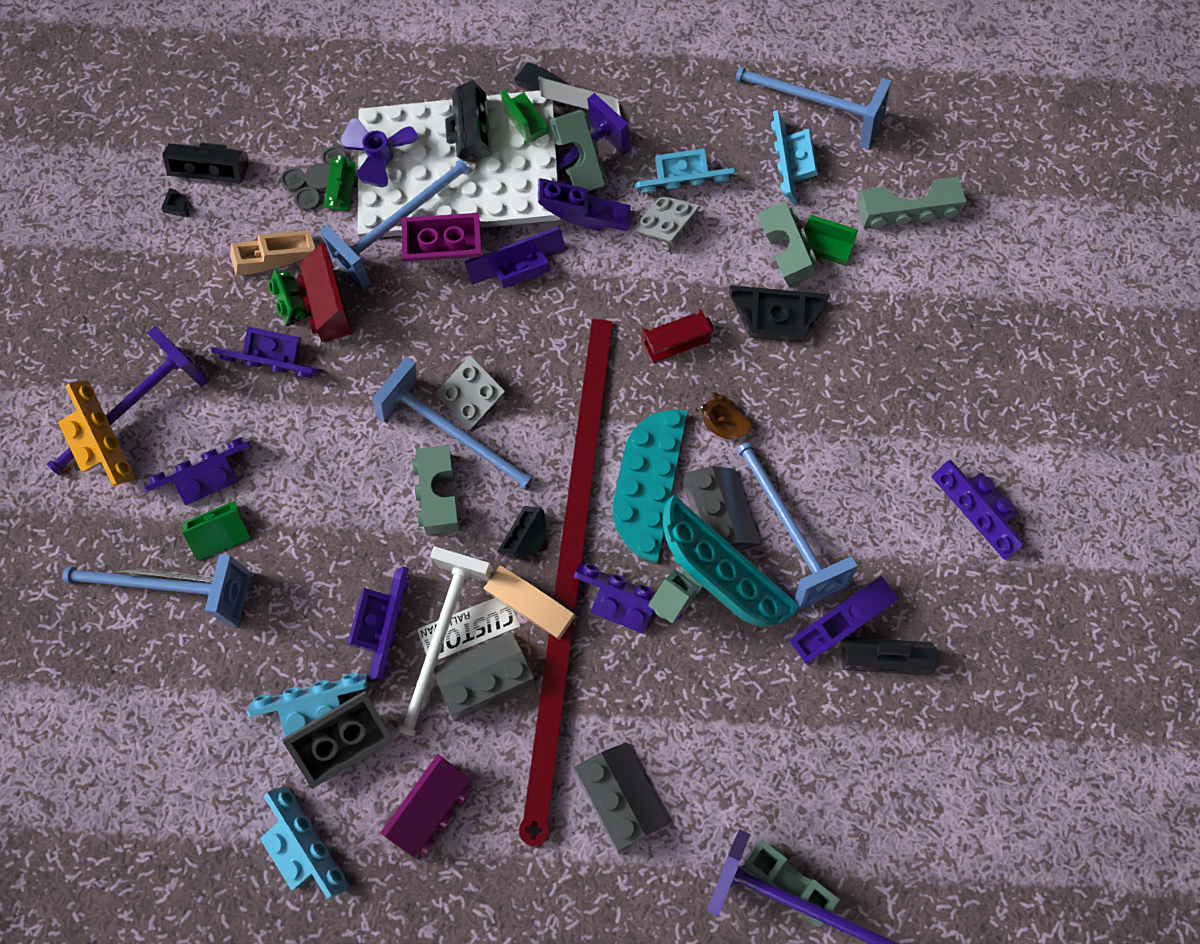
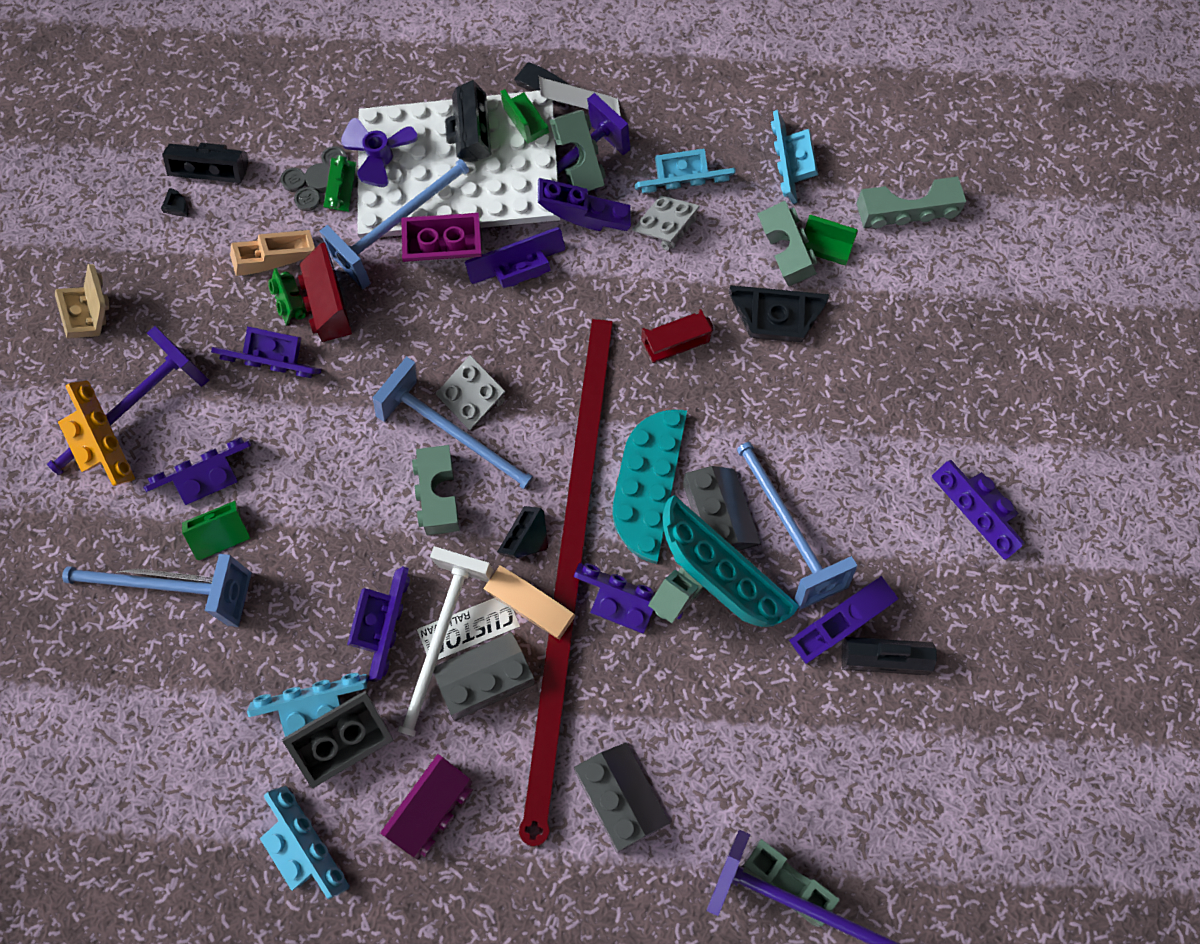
reddish brown hat [700,392,752,439] -> none
medium blue tile [736,66,892,150] -> none
none -> tan bracket [55,264,109,338]

